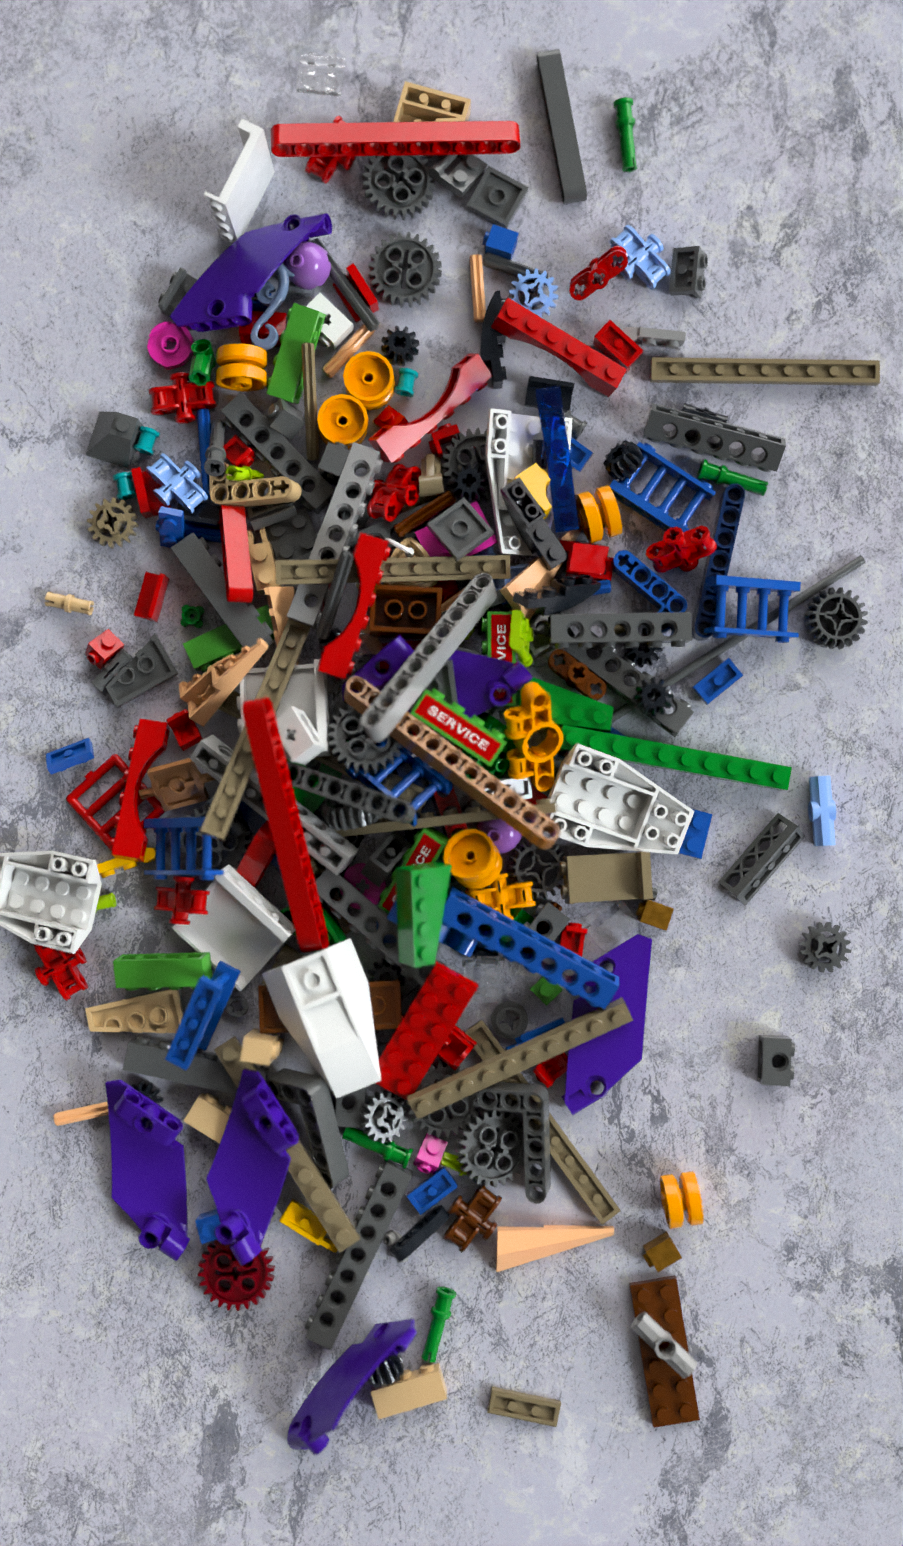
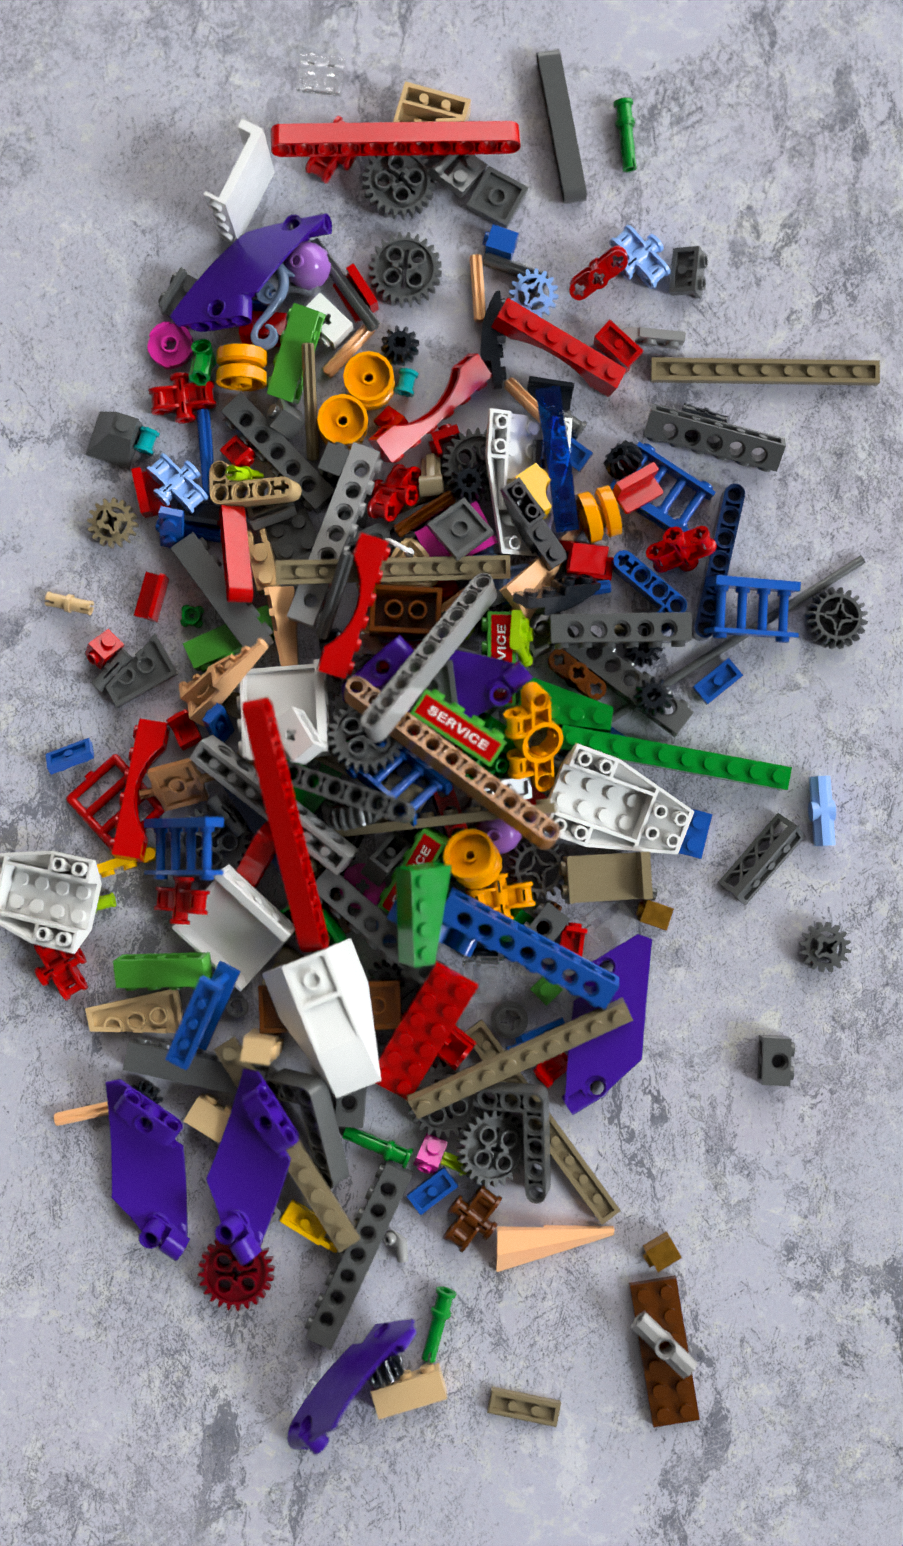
teal bush [113,472,137,500] -> none
blue brick [195,1209,221,1244] -> none
dark tan plate [200,619,310,841] -> none
dark grey pin [204,419,226,477] -> none
dark grey gear [359,1090,408,1143] -> none
black beam [390,1205,450,1262] -> none
light orange wheel [660,1171,704,1229] -> none
green pin [697,459,768,496] -> none
none -> blue plate [202,703,235,743]
none -> light nougat axle [504,378,550,424]
none -> panel [612,462,663,514]

